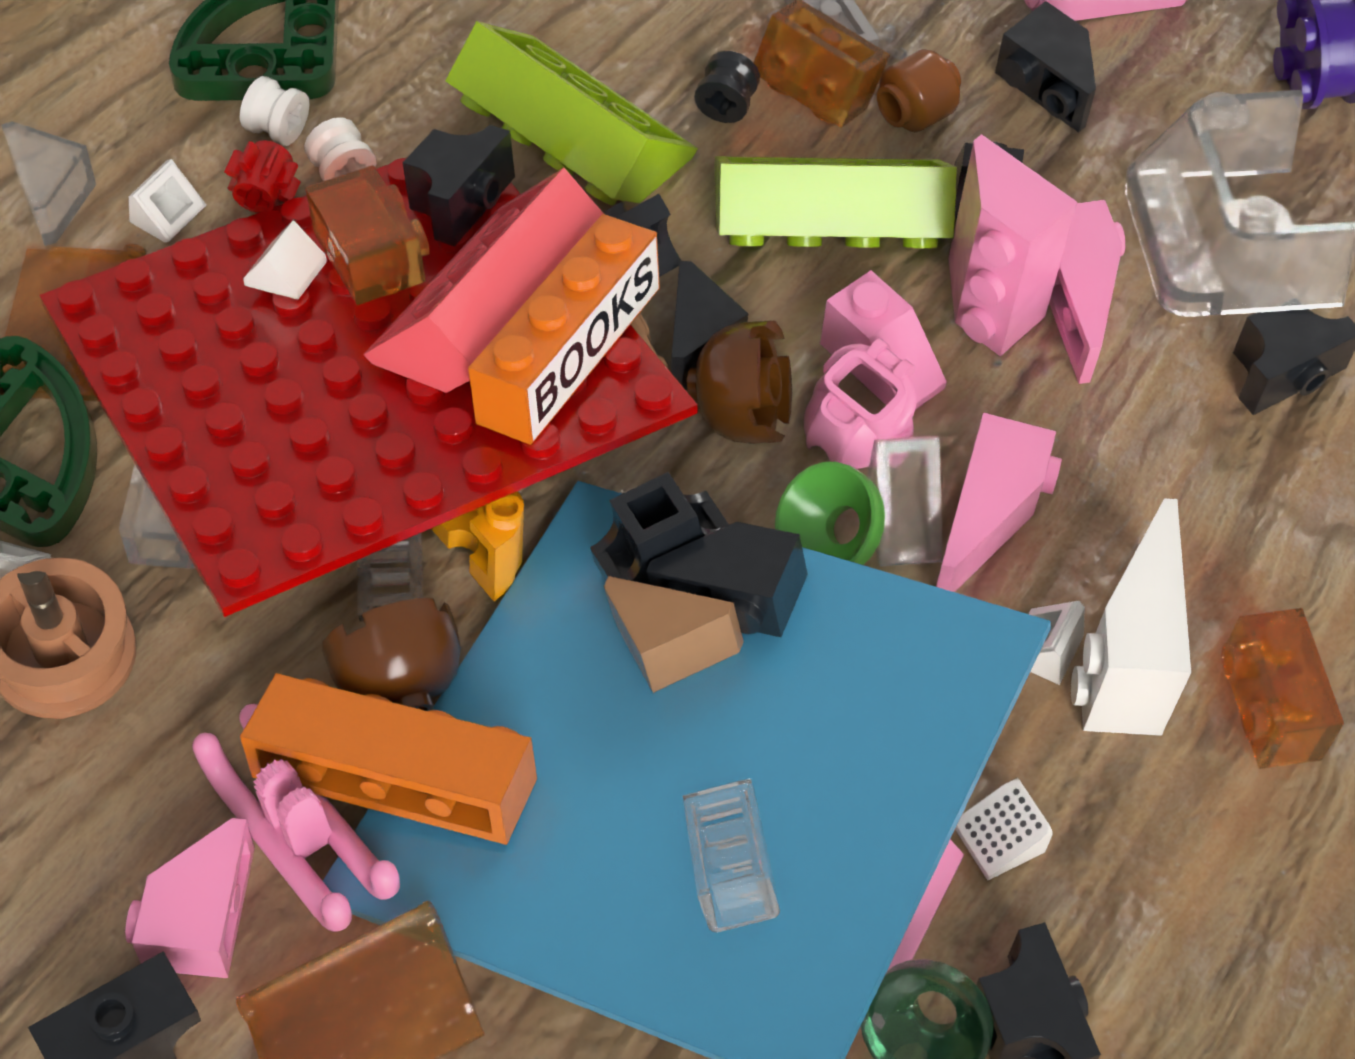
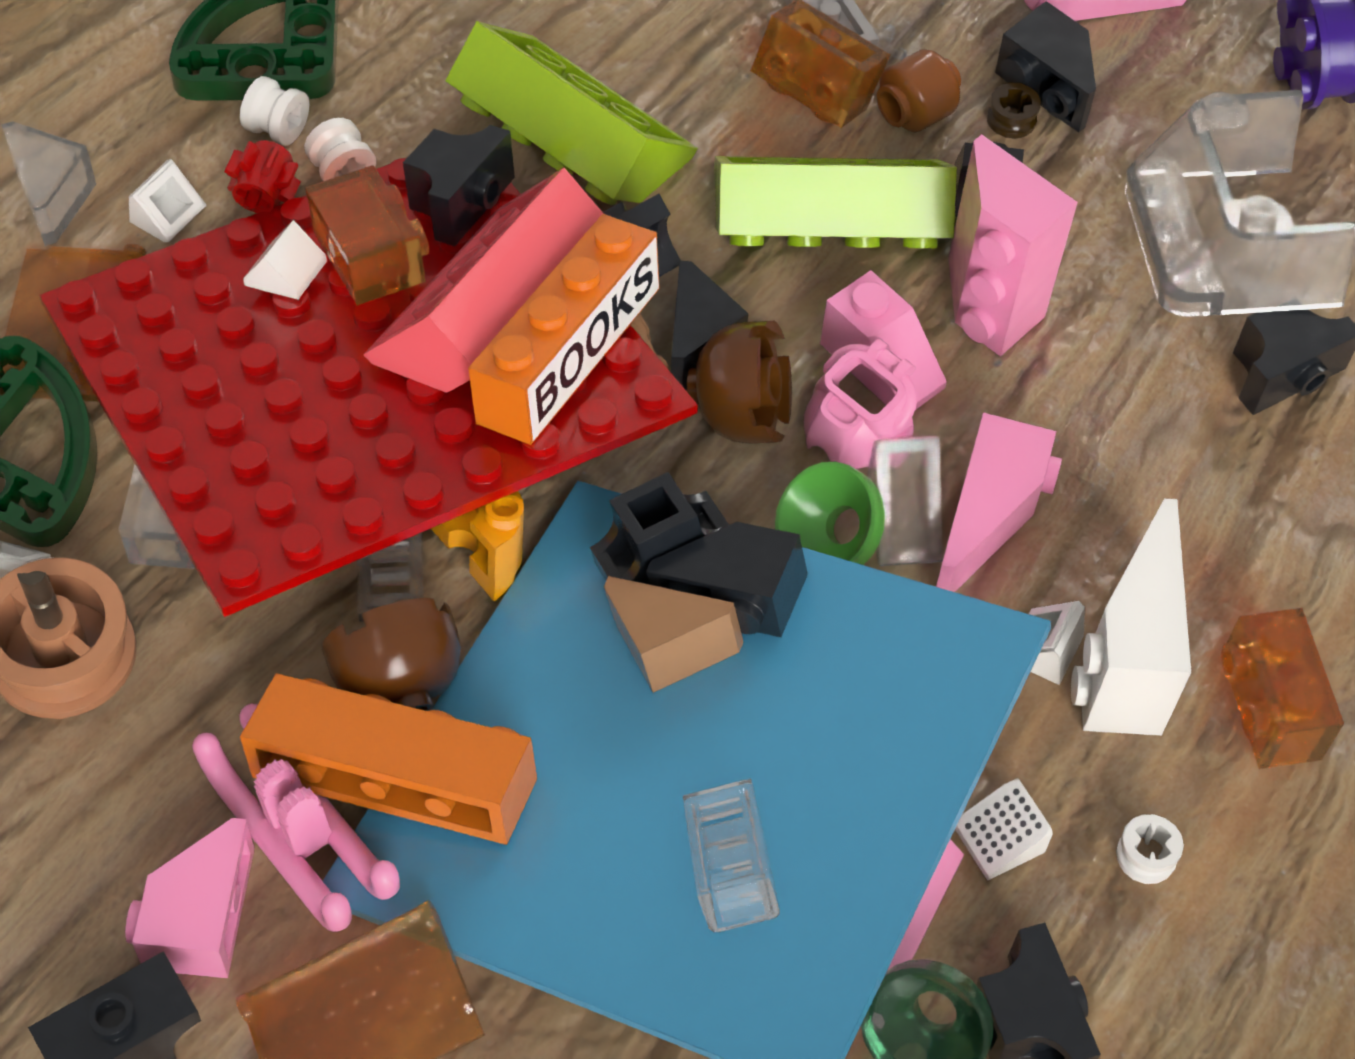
black wheel [694,51,760,123] -> none
bright pink slope [1049,200,1125,384] -> none
none -> dark brown bush [987,82,1041,139]
none -> white bush [1116,814,1184,884]

